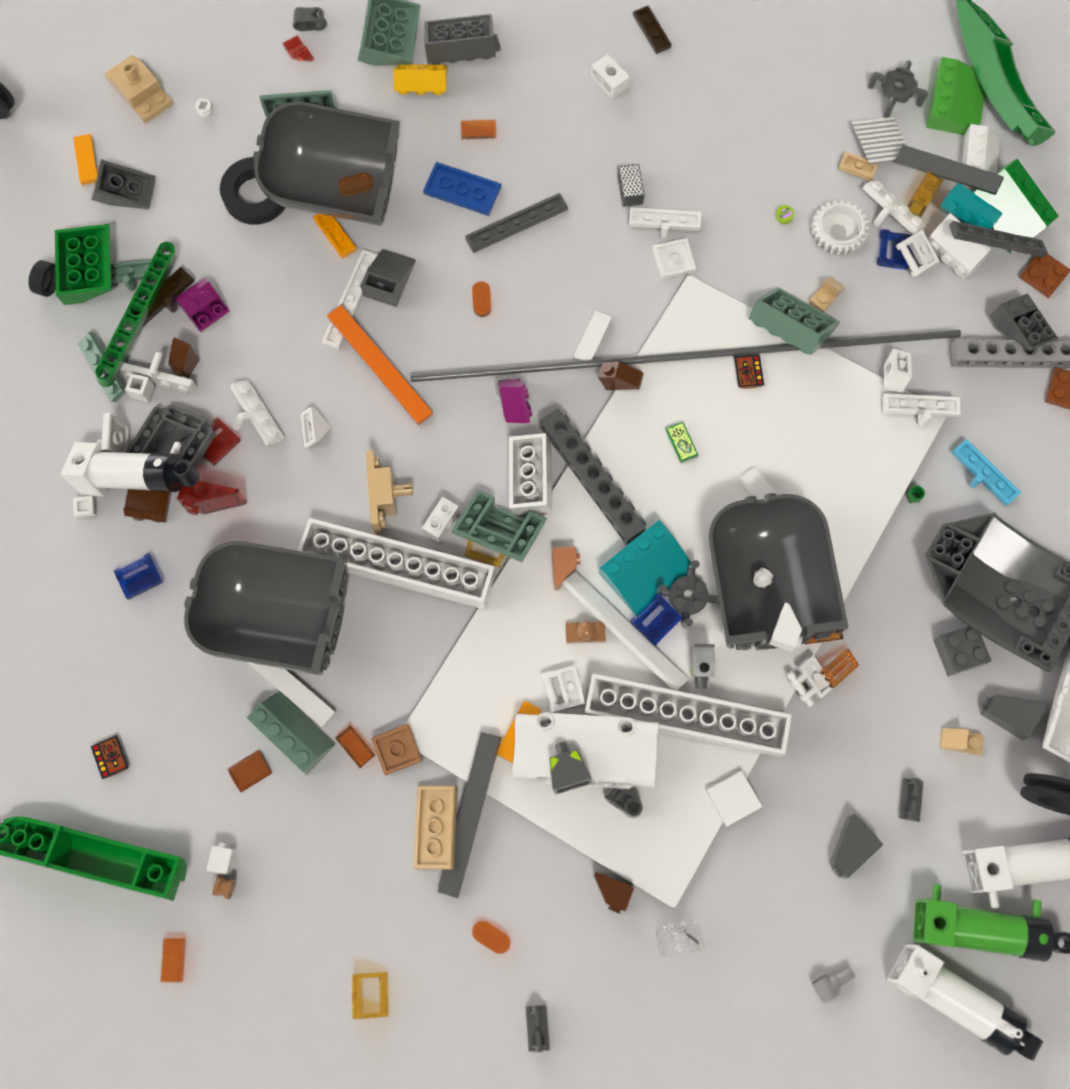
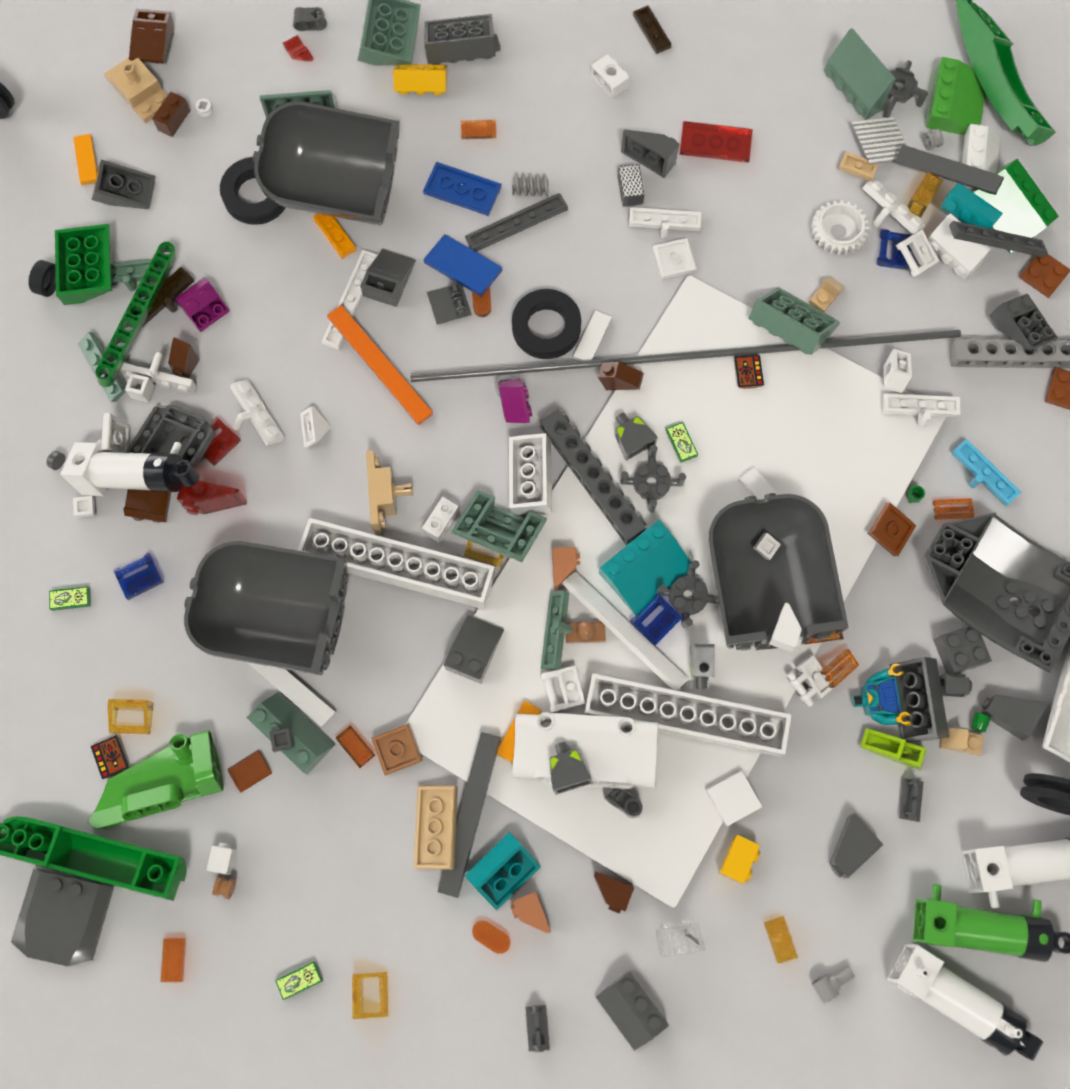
clear orange tile [338,173,373,196] -> none
white plate [753,568,773,588] -> none
lime tile [775,205,794,224] -> none
none -> dark grey wedge [11,869,114,966]
none -> dark grey tile [46,451,65,470]
none -> tile [49,586,90,611]
none -> bright green panel [88,730,223,830]
none -> clear yellow tile [107,699,154,734]
none -> reddish brown slope [129,9,174,64]
none -> reddish brown brick [152,91,191,137]
none -> dark grey tile [269,728,294,753]
none -> tile [275,961,323,1000]
none -> blue tile [423,234,503,297]
none -> dark grey hinge [427,280,472,325]
none -> dark grey slope [444,615,504,684]
none -> teal slope [464,832,541,911]
none -> nougat slope [511,892,551,933]
none -> black tyre [512,289,581,359]
none -> light grey piece [513,172,549,197]
none -> sand green plate [541,591,573,670]
none -> dark grey slope [596,971,669,1051]
none -> dark grey torso [614,413,658,461]
none -> dark grey plate [620,445,686,513]
none -> dark grey slope [621,130,679,178]
none -> clear red tile [679,121,753,163]
none -> yellow brick [718,835,761,884]
none -> white plate [753,533,781,560]
none -> clear yellow tile [763,916,798,964]
none -> sand green slope [824,28,896,120]
none -> torso [851,664,911,726]
none -> lime slope [860,728,927,771]
none -> dark orange plate [868,503,916,556]
none -> dark grey slope [889,657,949,742]
none -> light grey wheel [922,129,944,151]
none -> clear orange tile [932,498,974,520]
none -> dark grey window [939,673,972,697]
none -> green hose [970,712,991,733]

